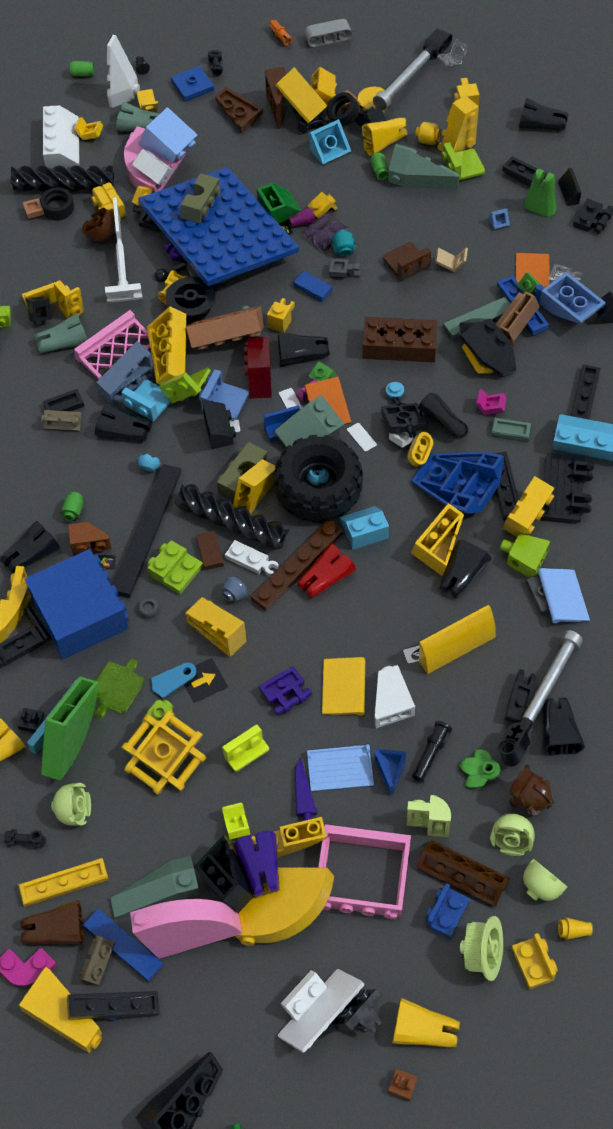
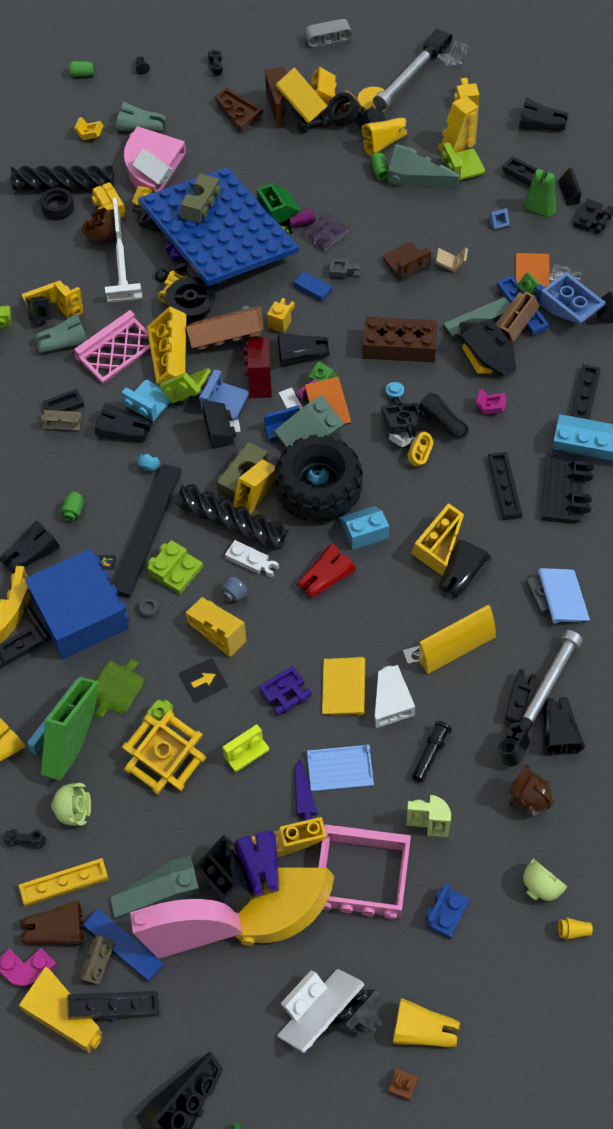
black tile [18,708,44,733] -> none
nougat plate [23,198,44,219] -> none
white slope [43,105,80,169] -> none
dark orange slope [68,522,111,554] -> none
sand blue wedge [96,341,155,405] -> none
white wedge [107,35,140,108] -> none
yellow bracket [136,89,158,112] -> none
light blue slope [139,107,197,163] -> none
dark azure piece [151,663,196,699] -> none
blue plate [171,66,214,101] -> none
reddish brown tile [196,530,224,570] -> none
neon yellow bracket [222,803,250,840] -> none
reddish brown plate [251,520,343,611] -> none
orange axle [269,20,293,46] -> none
yellow bracket [307,192,338,219] -> none
medium azure slope [309,119,351,164] -> none
teal head [332,230,356,257] -> none
white sticker [347,423,377,451] -> none
blue slope [374,749,406,796] -> none
blue wedge [411,452,504,513] -> none
yellow head [415,122,441,145] -> none
reddish brown fence [416,840,510,907] -> none
bright green plate [459,750,501,788] -> none
yellowish green piece [460,916,503,981] -> none
yellowish green cylinder [490,814,535,856] -> none
sand green tile [491,418,531,442] -> none
lime torso [500,534,550,578] -> none
yellow wedge [502,476,554,537] -> none
yellow bracket [511,933,558,990] -> none

